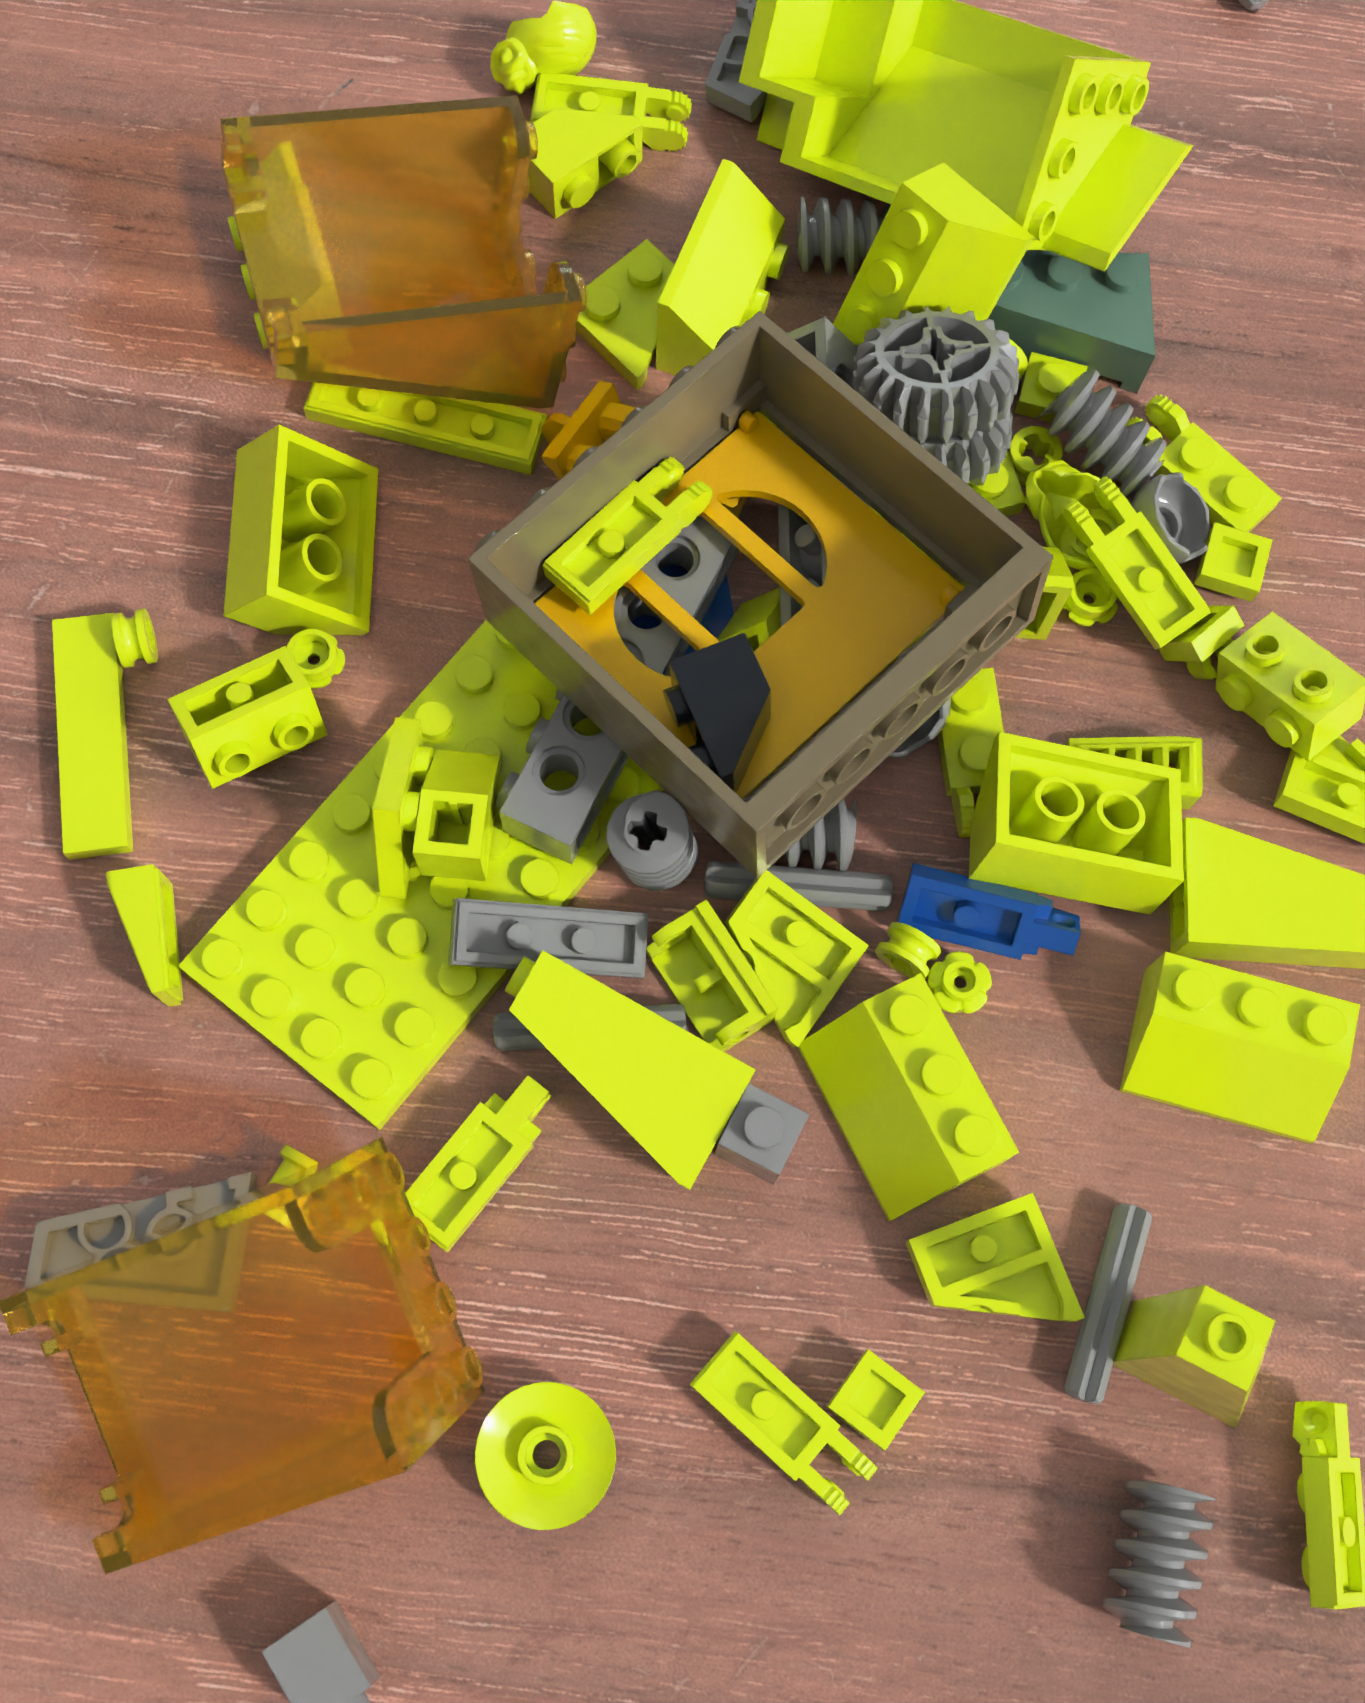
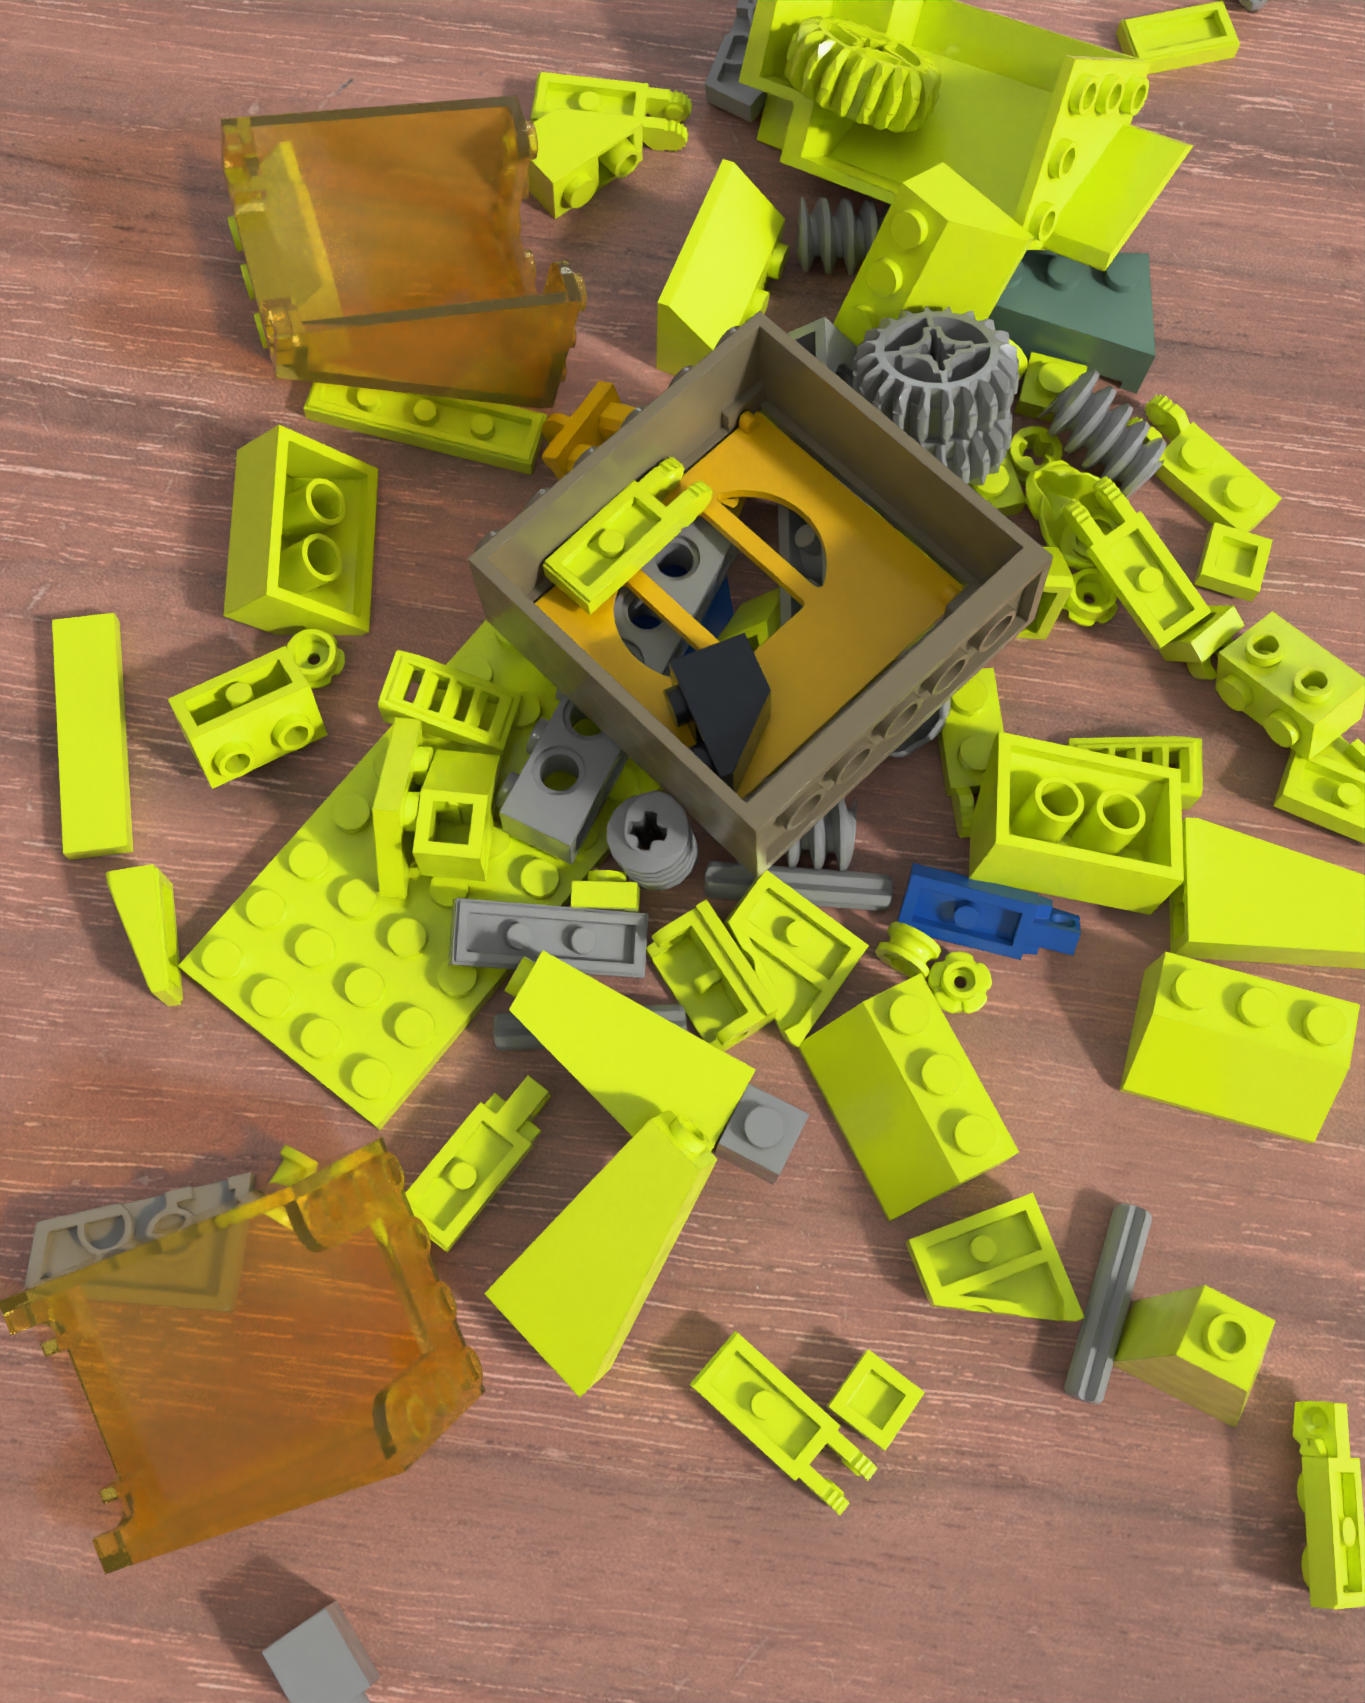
neon yellow bush [111,608,158,668] -> none
neon yellow dish [475,1382,616,1530] -> none
neon yellow hair [490,1,597,95] -> none
neon yellow wing [562,239,674,390] -> none
light grey piece [1102,1479,1217,1648] -> none
light grey hair [1130,472,1210,564] -> none
none -> neon yellow slope [378,650,523,755]
none -> neon yellow slope [484,1109,718,1398]
none -> neon yellow plate [571,870,640,913]
none -> neon yellow gear [784,15,942,133]
none -> neon yellow tile [1116,1,1240,75]

